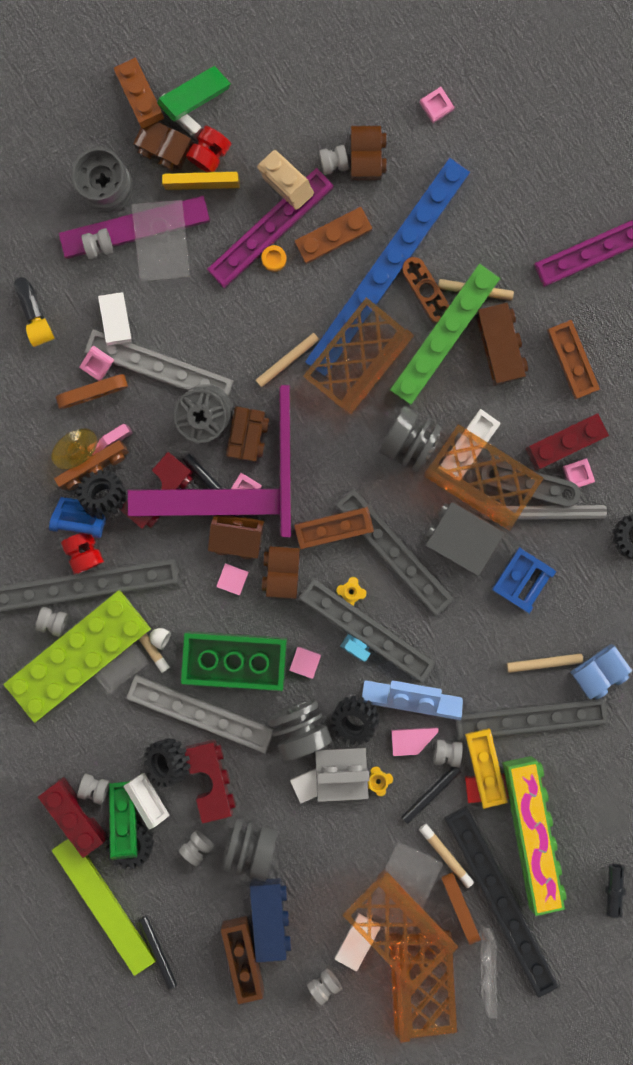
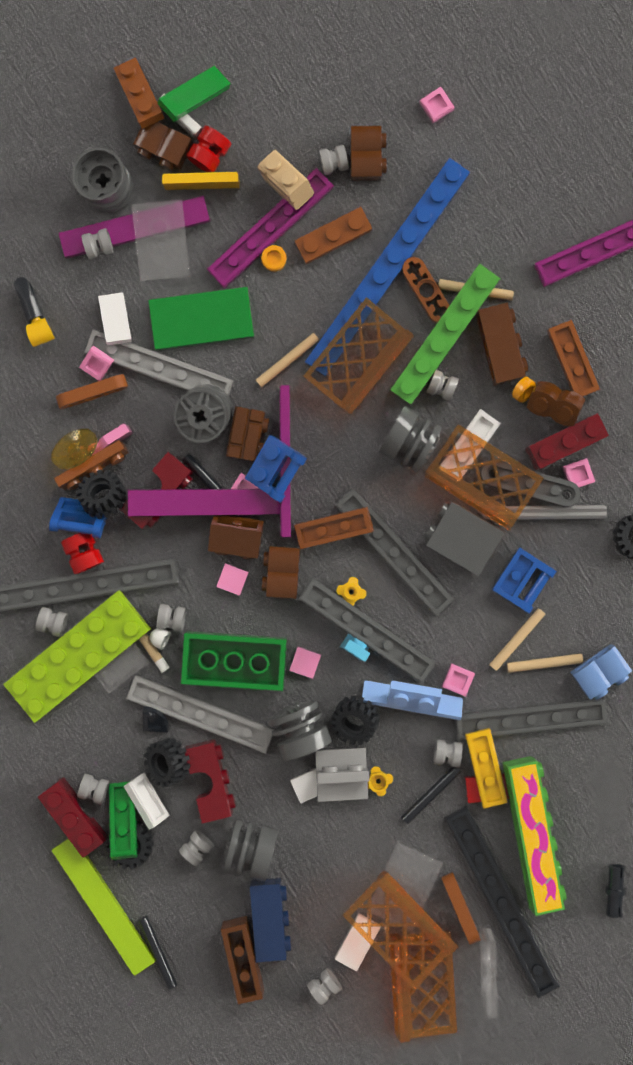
bright pink tile [391,727,438,756] -> none
tan bar [419,824,474,888] -> none
none -> black tile [143,706,169,733]
none -> green tile [148,287,254,351]
none -> light grey wheel [156,604,186,632]
none -> blue plate [245,435,307,502]
none -> light grey wheel [426,370,459,402]
none -> bright pink tile [442,663,475,697]
none -> tan bar [489,608,546,671]
none -> light orange tile [512,377,536,403]
none -> reddish brown brick [526,381,585,426]

